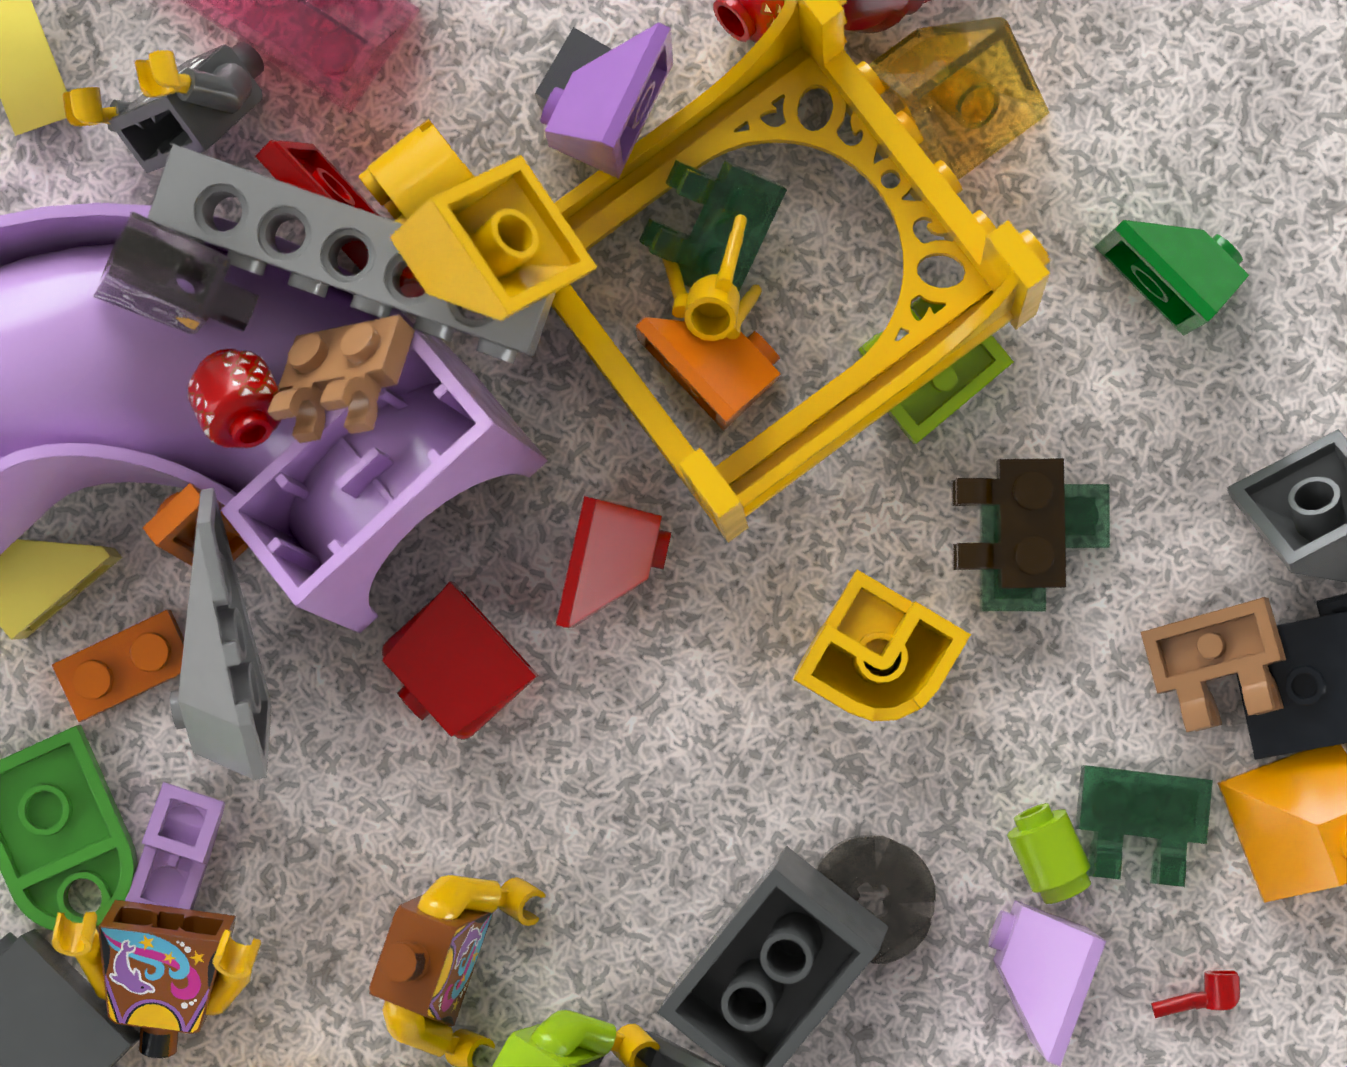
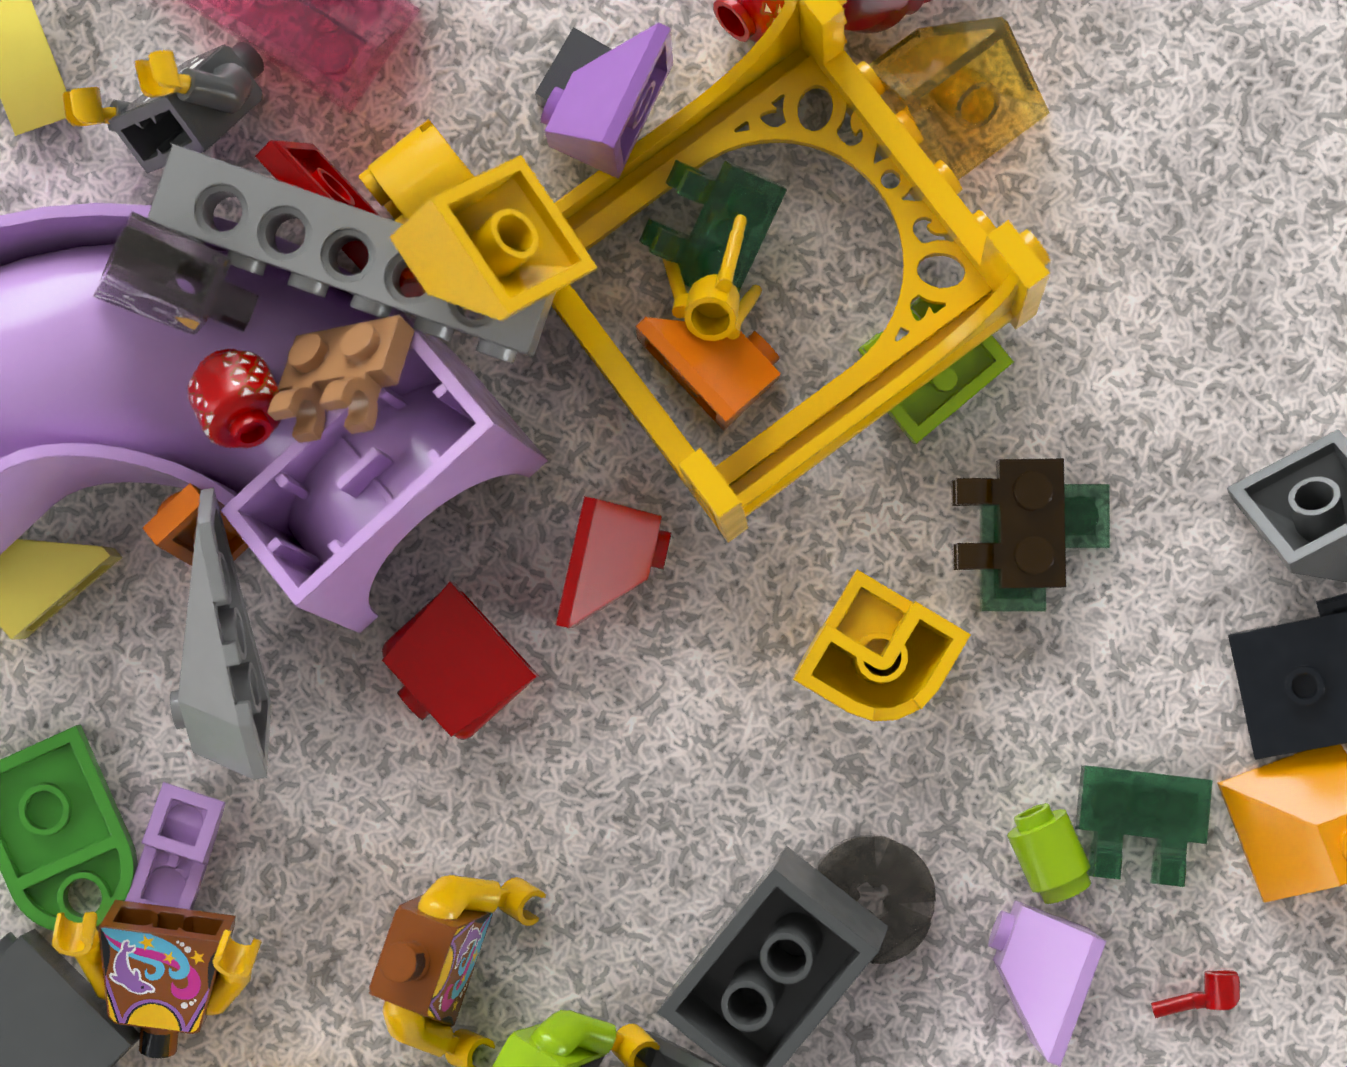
orange plate [52,610,184,722] -> none
green slope [1095,220,1249,336] -> none
medium nougat plate [1140,597,1286,732] -> none

